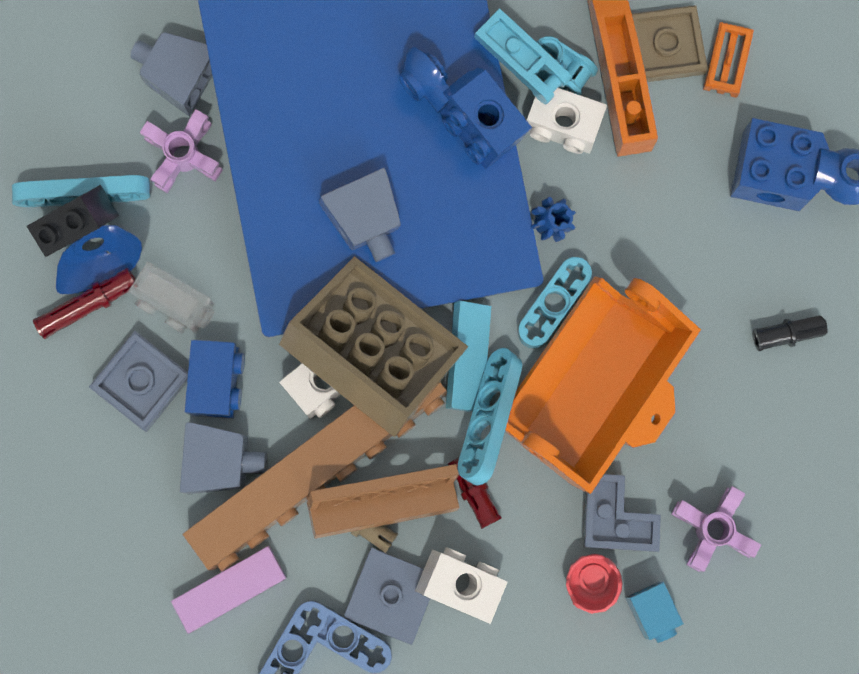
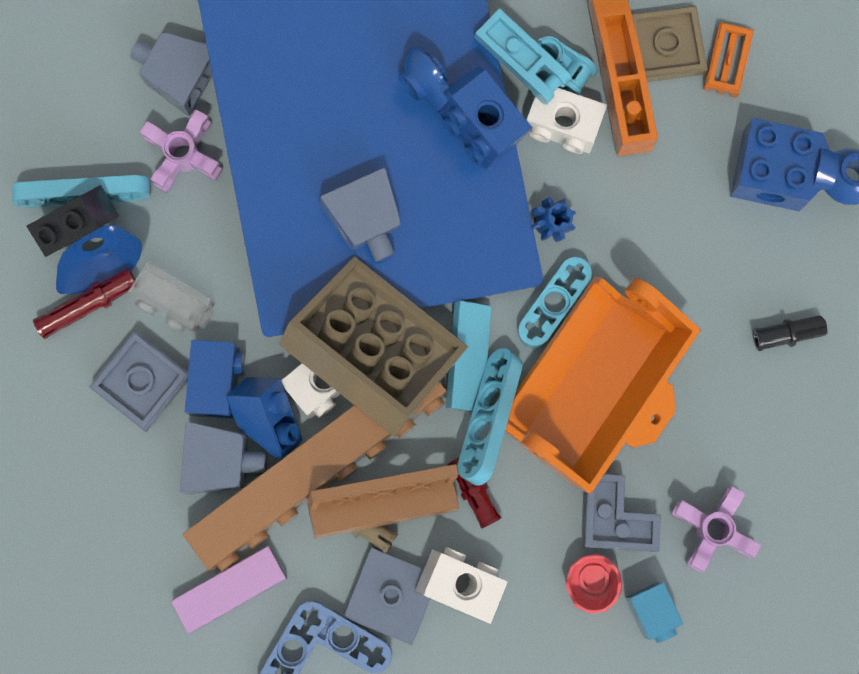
none -> blue slope [226,377,303,460]

